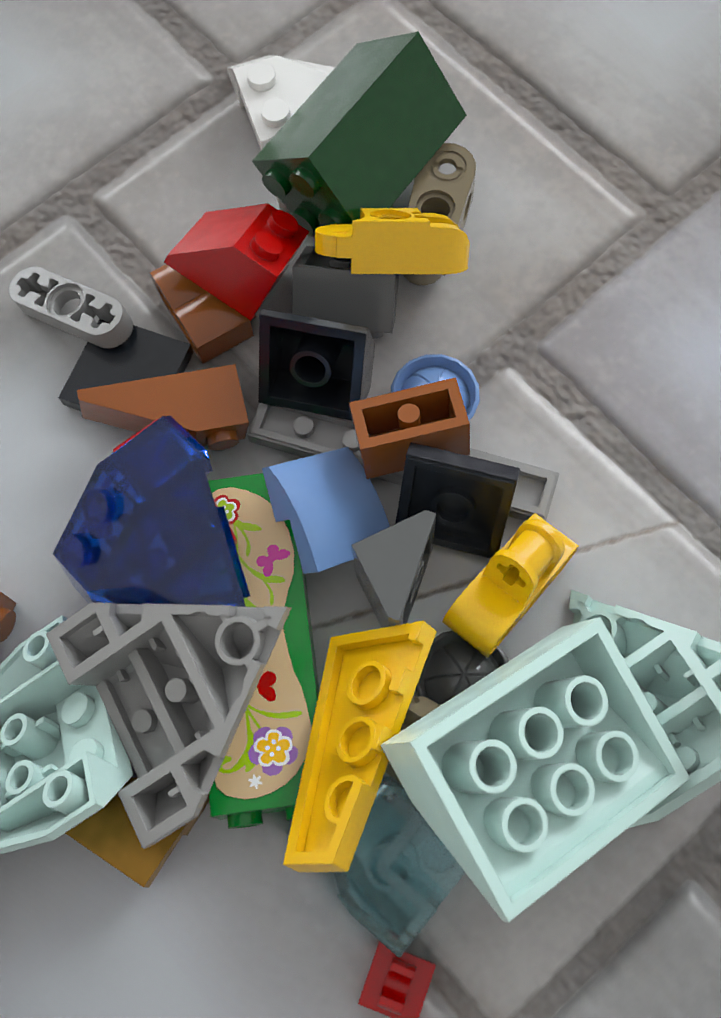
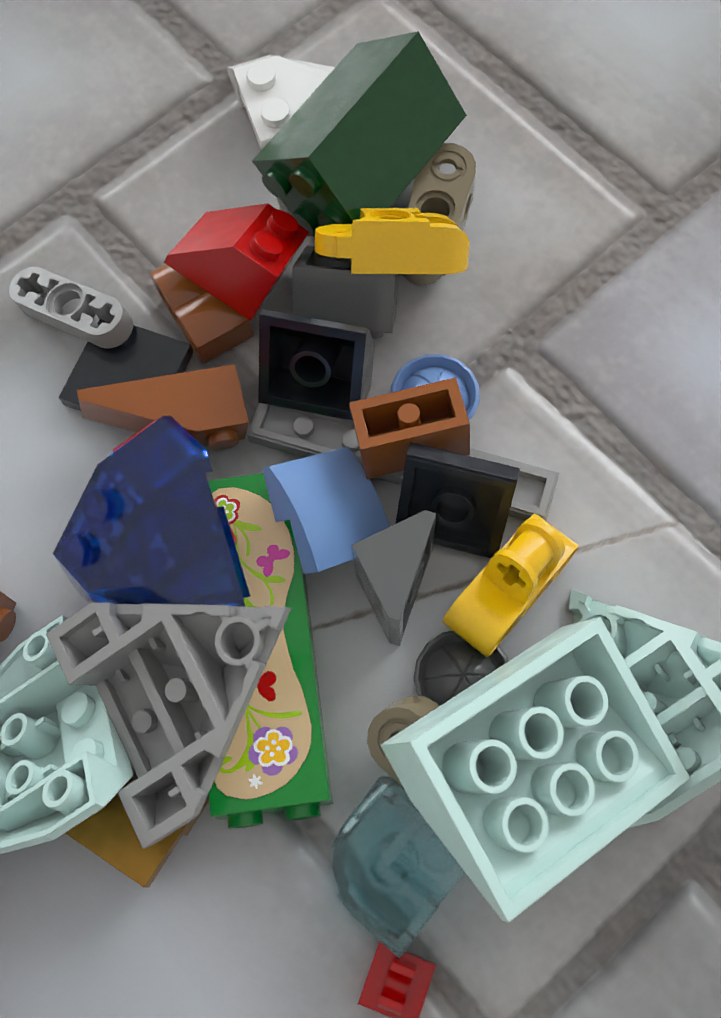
yellow wing [283,620,437,872] -> none

